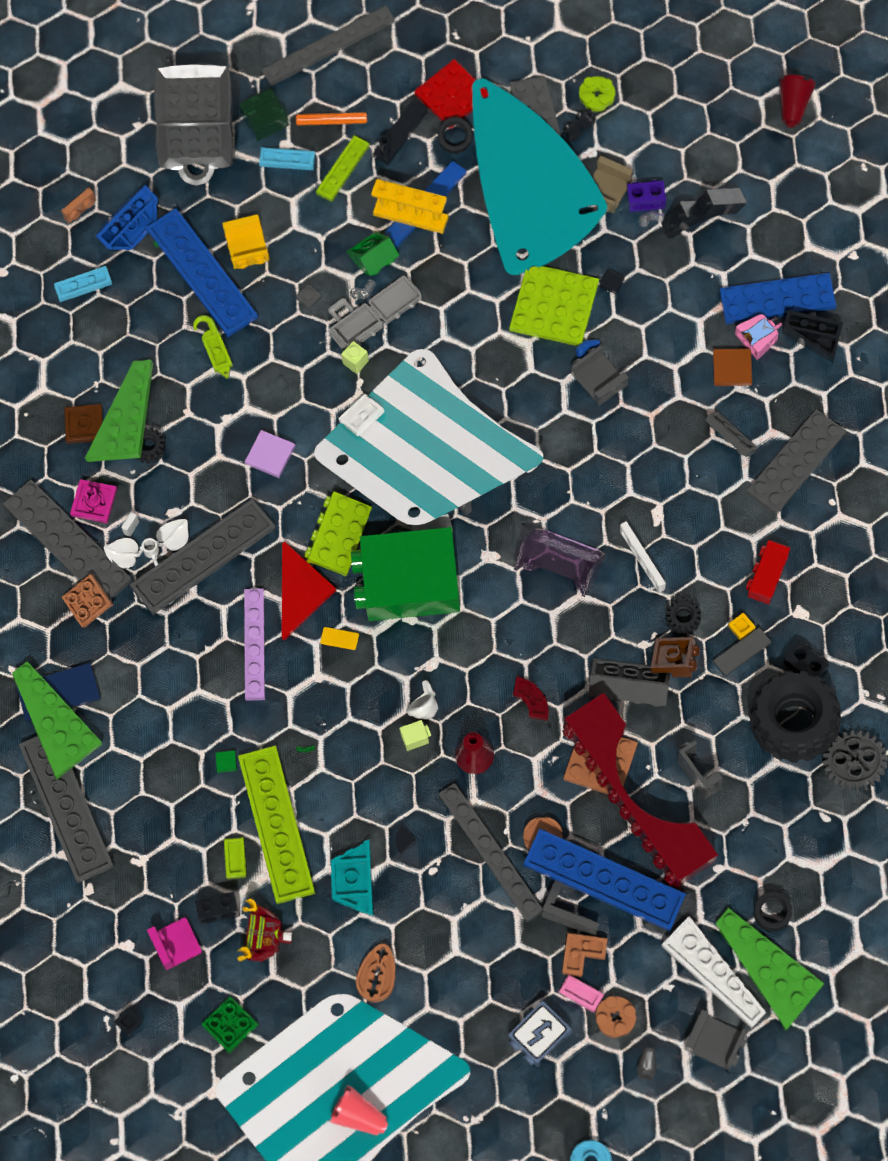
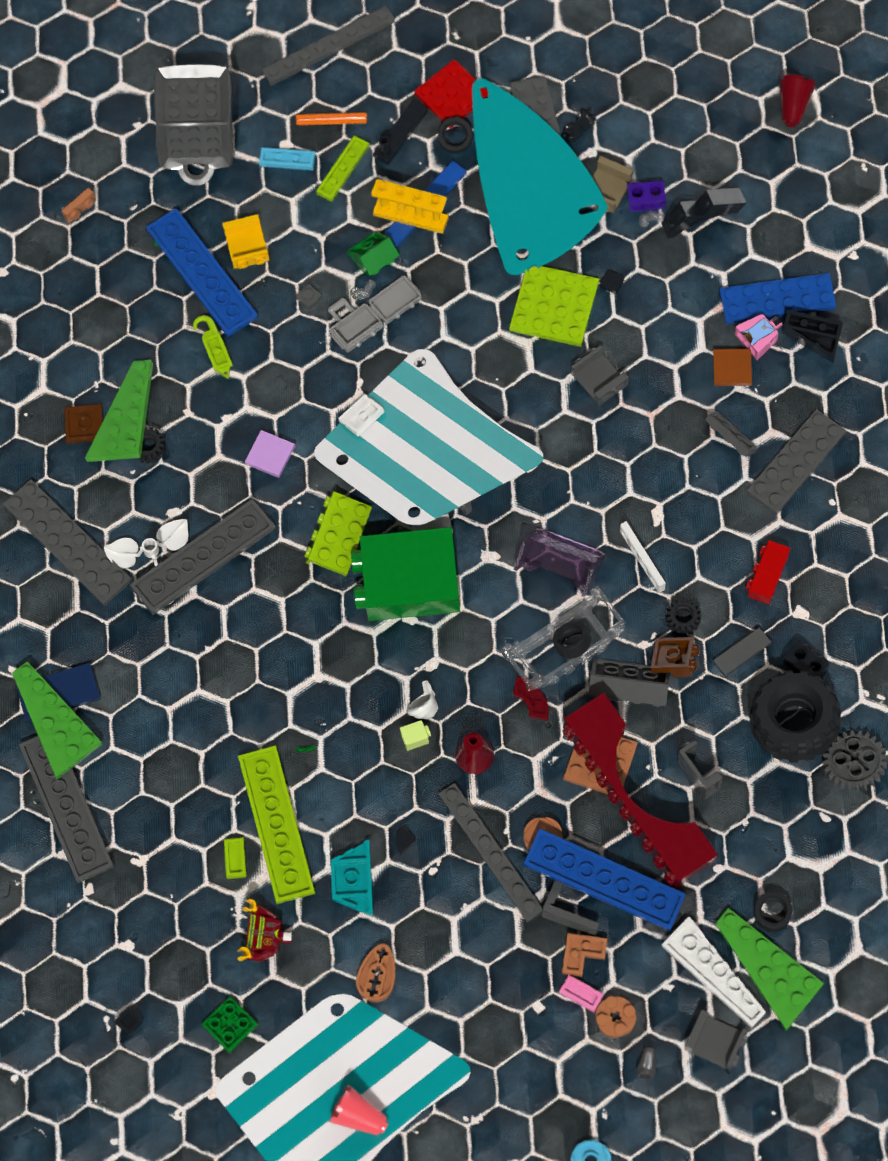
medium azure plate [54,266,112,302] -> none
nougat tile [62,574,113,628] -> none
dark pink plate [70,479,117,523] -> none
blue wedge [95,185,158,250] -> none
white tile [122,512,139,537] -> none
dark pink bracket [147,918,202,970] -> none
black brick [195,891,240,925] -> none
green tile [216,750,237,773] -> none
clear green brick [239,88,289,142] -> none
lavender plate [244,589,265,701] -> none
red tile [281,541,336,641] -> none
yellow sticker [320,627,359,650] -> none
yellowish green brick [341,341,369,374] -> none
panel [508,1001,572,1067] -> none
blue arm [575,339,600,358] -> none
lime plate [579,76,615,112] -> none
yellow plate [728,613,756,640] -> none
none -> clear windscreen [502,586,625,691]
none -> black tyre [552,621,592,659]

